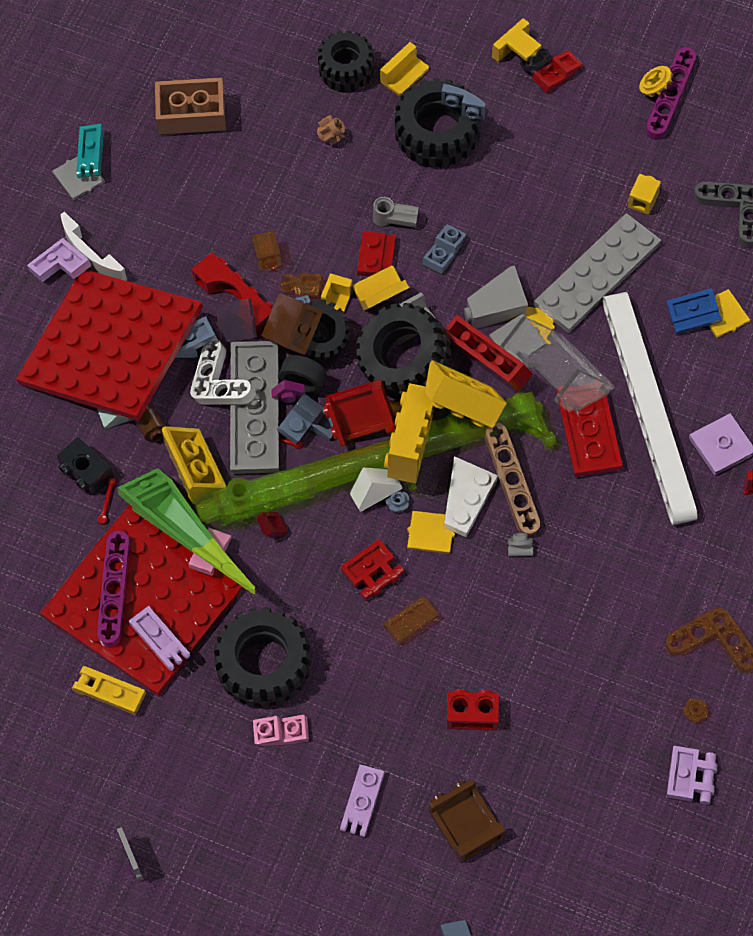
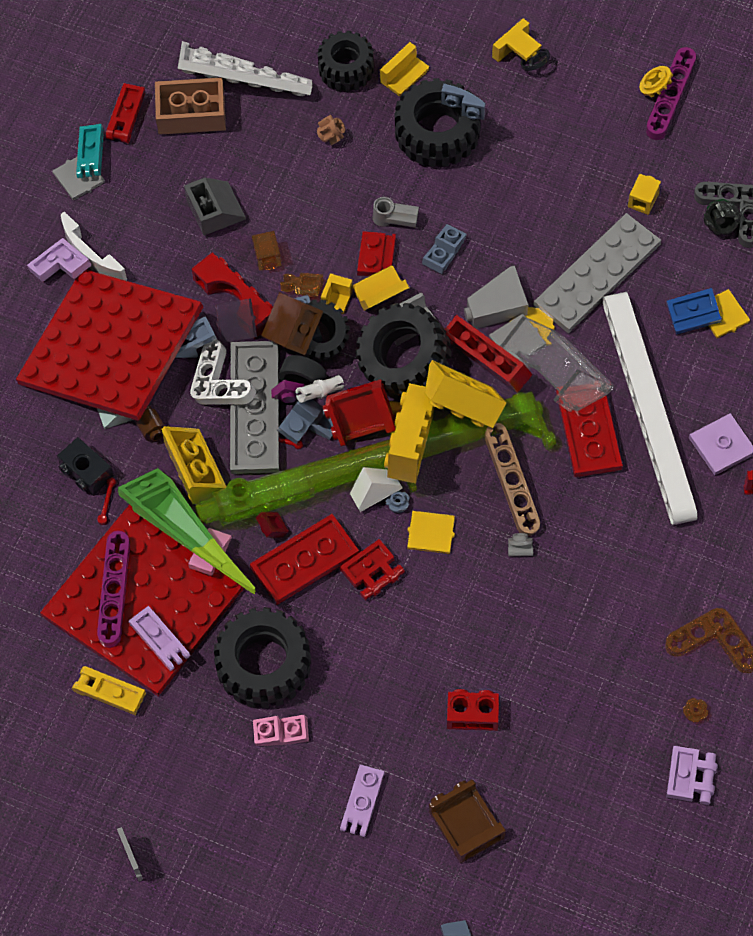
clear orange plate [384,596,438,645] -> none
white wing [444,456,498,537] -> none
red slope [532,50,583,93] -> none
none -> red plate [106,83,146,143]
none -> white wing [178,41,312,96]
none -> dark grey slope [184,177,246,236]
none -> red plate [250,514,359,605]
none -> white pin [296,375,344,403]
none -> pearl dark grey piece [703,199,741,235]

